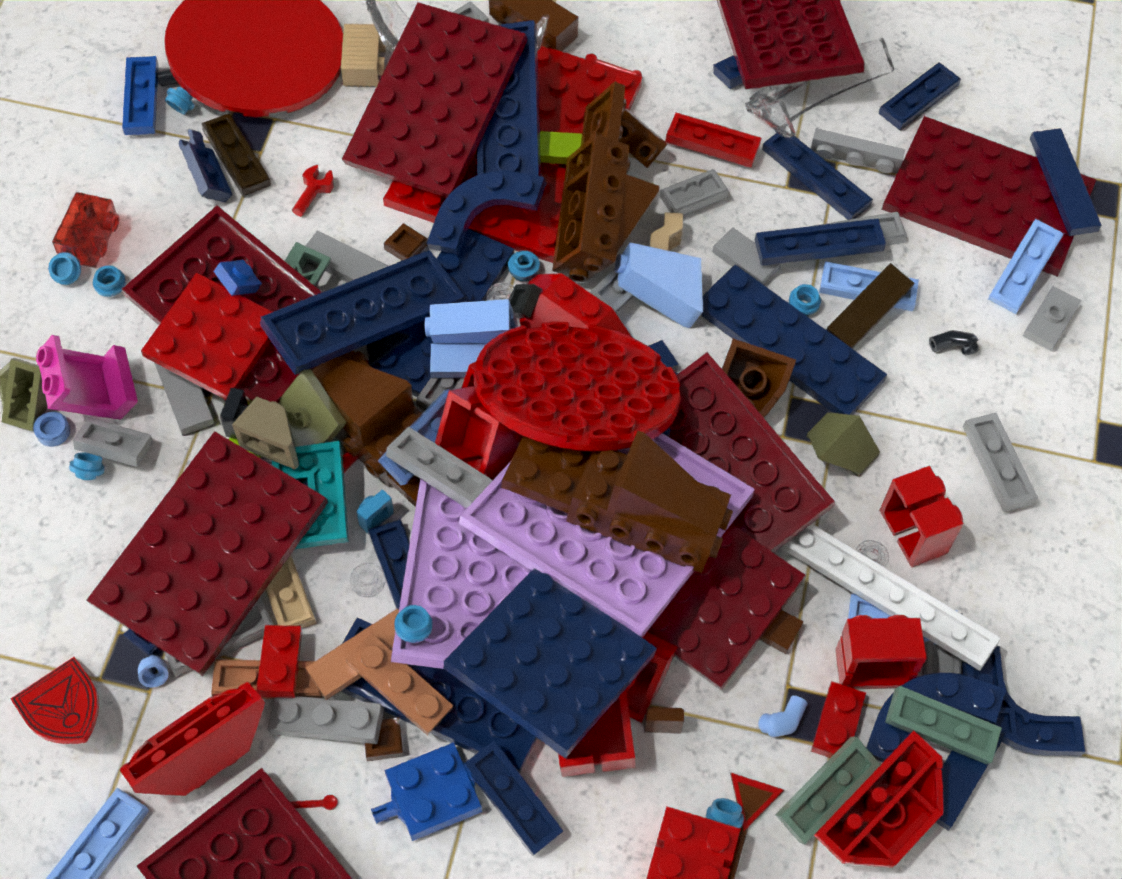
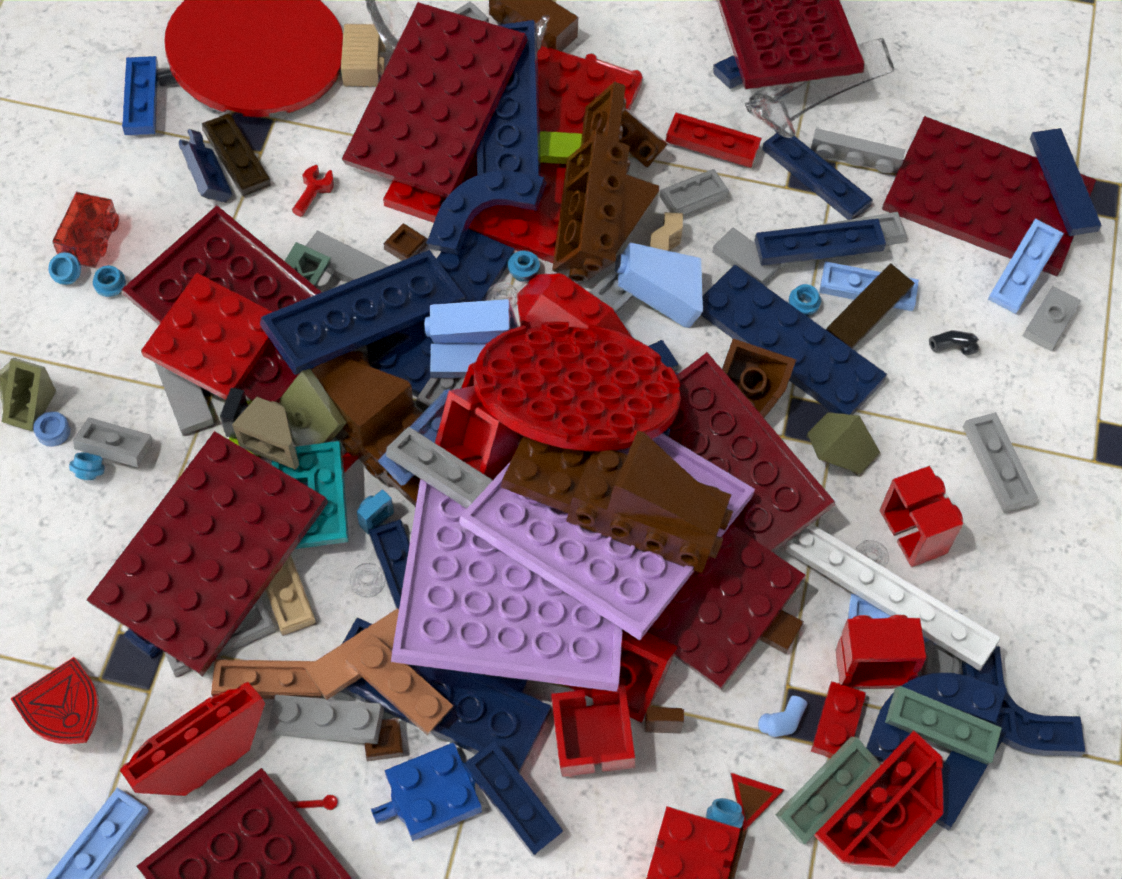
dark pink panel [36,335,138,420] -> none
light blue hinge [138,655,168,688] -> none
dark azure plate [165,87,195,115] -> none
blue plate [213,260,262,296] -> none
red plate [256,625,303,698] -> none
dark azure plate [394,605,433,643] -> none
dark blue plate [443,568,657,758] -> none
pearl dark grey tile [509,284,542,318] -> none
dark blue tile [878,62,961,131] -> none

